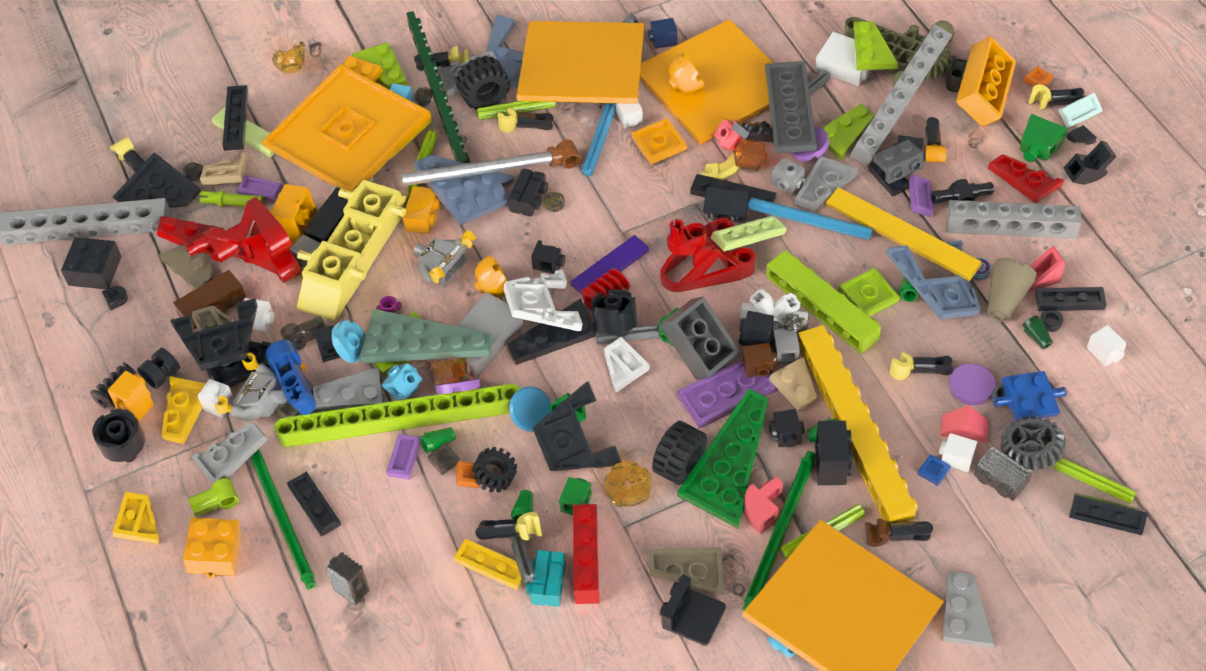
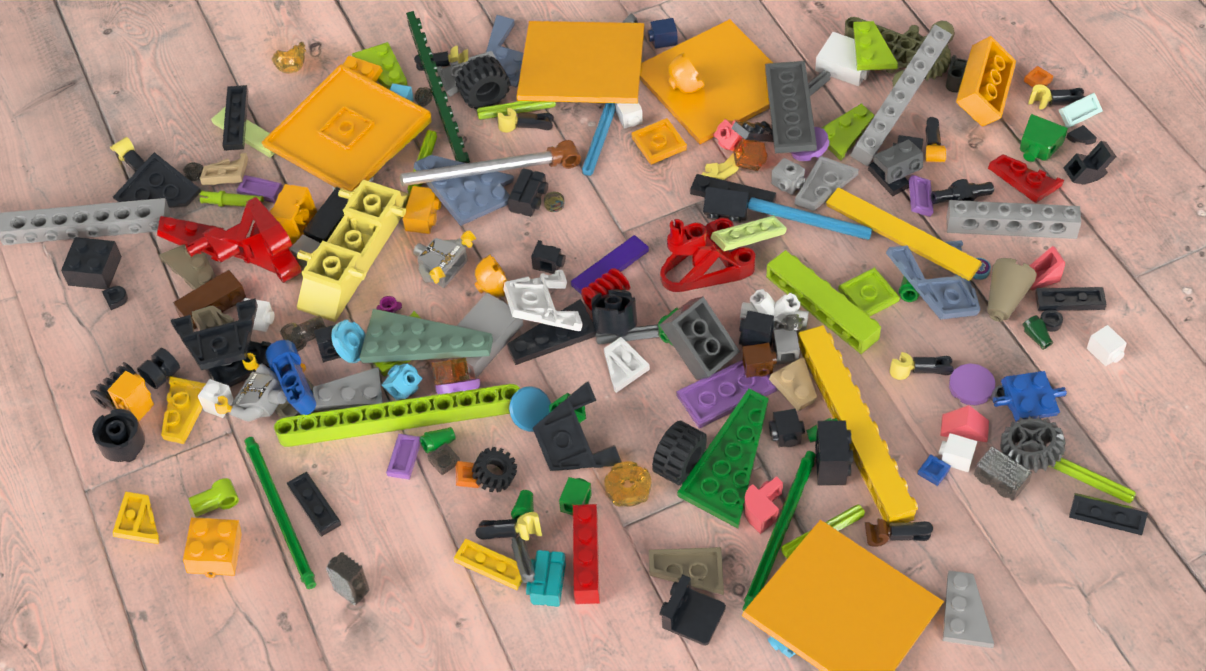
light grey wing [191,422,268,484] -> none

